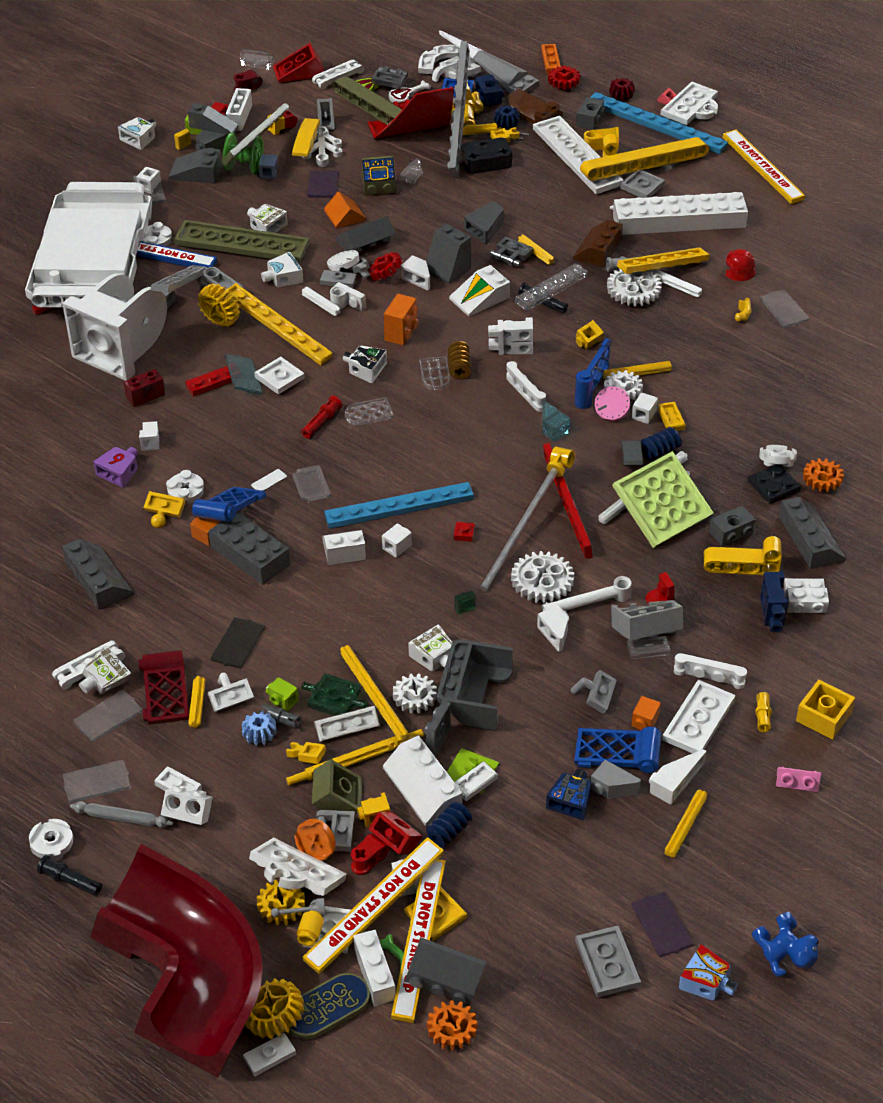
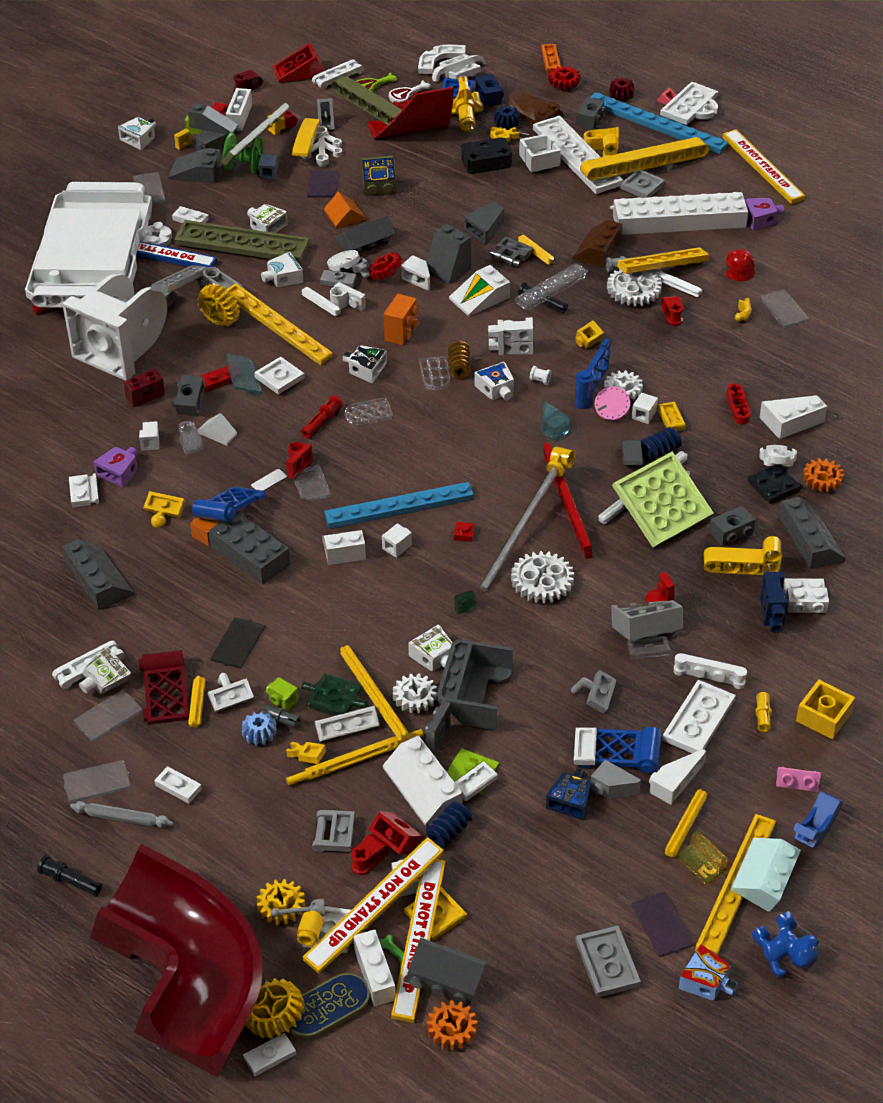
white plate [29,819,73,861] -> none
white brick [136,167,161,194] -> none
white brick [161,785,213,825] -> none
white plate [166,470,204,503] -> none
clear panel [240,49,274,69] -> none
white plate [249,838,347,896] -> none
orange tile [294,819,336,861] -> none
olive slope [312,759,362,813] -> none
yellow brick [357,792,390,827] -> none
flat silver plate [372,66,408,89] -> none
clear slope [400,158,423,184] -> none
light grey plate [439,30,539,93] -> none
light grey plate [447,41,470,177] -> none
yellow axle [452,123,498,135] -> none
white plate [506,361,546,412] -> none
white slope [537,605,569,652] -> none
white piece [542,576,631,611] -> none
yellow axle [603,361,672,380] -> none
orange brick [631,696,661,730] -> none
none -> white plate [69,473,99,508]
none -> white plate [172,206,209,223]
none -> dark grey brick [173,375,205,416]
none -> clear piece [179,421,204,455]
none -> white slope [197,413,237,446]
none -> red plate [286,442,313,479]
none -> white torso [475,362,514,401]
none -> white piece [519,133,561,172]
none -> white bush [529,366,551,385]
none -> white tile [574,728,597,765]
none -> red piece [661,296,684,326]
none -> clear yellow panel [677,830,728,885]
none -> yellow tile [695,814,776,956]
none -> red beam [726,383,751,425]
none -> light aqua slope [730,838,801,912]
none -> medium lavender torso [744,198,784,230]
none -> white wedge [760,395,827,439]
none -> blue arch [793,791,844,848]

